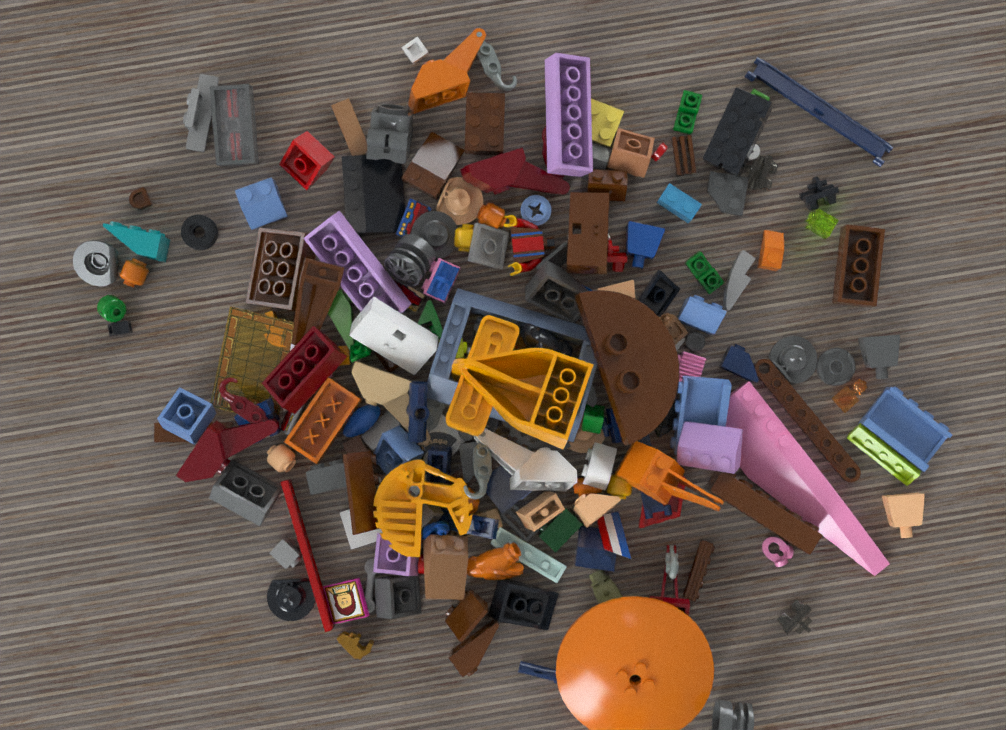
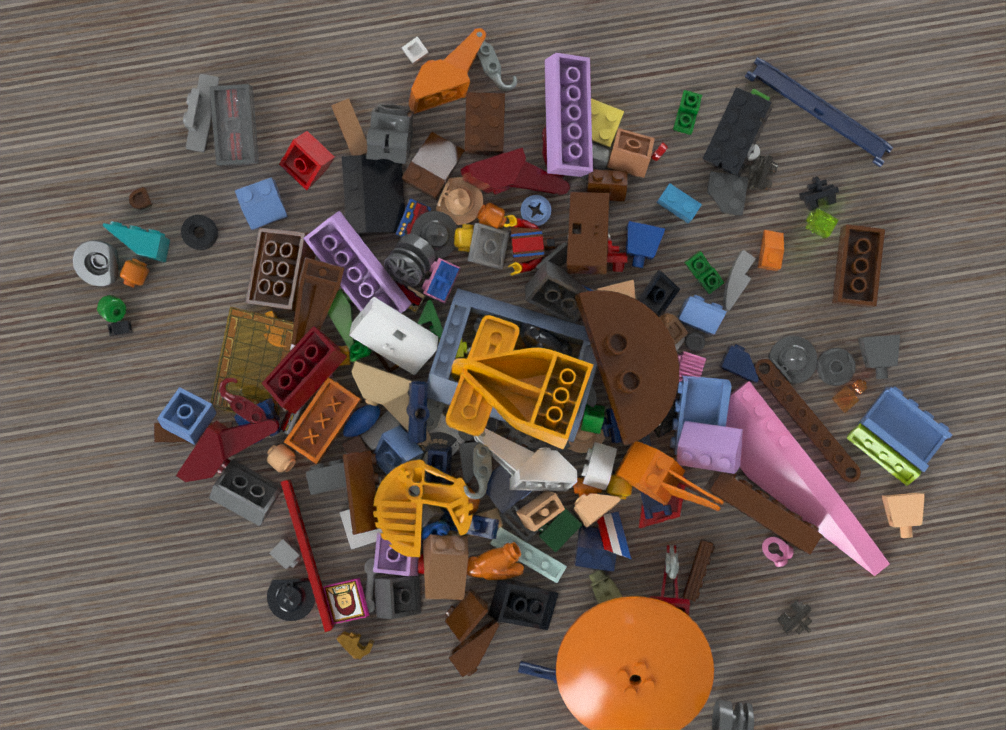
reddish brown tile [671,135,697,176] -> none

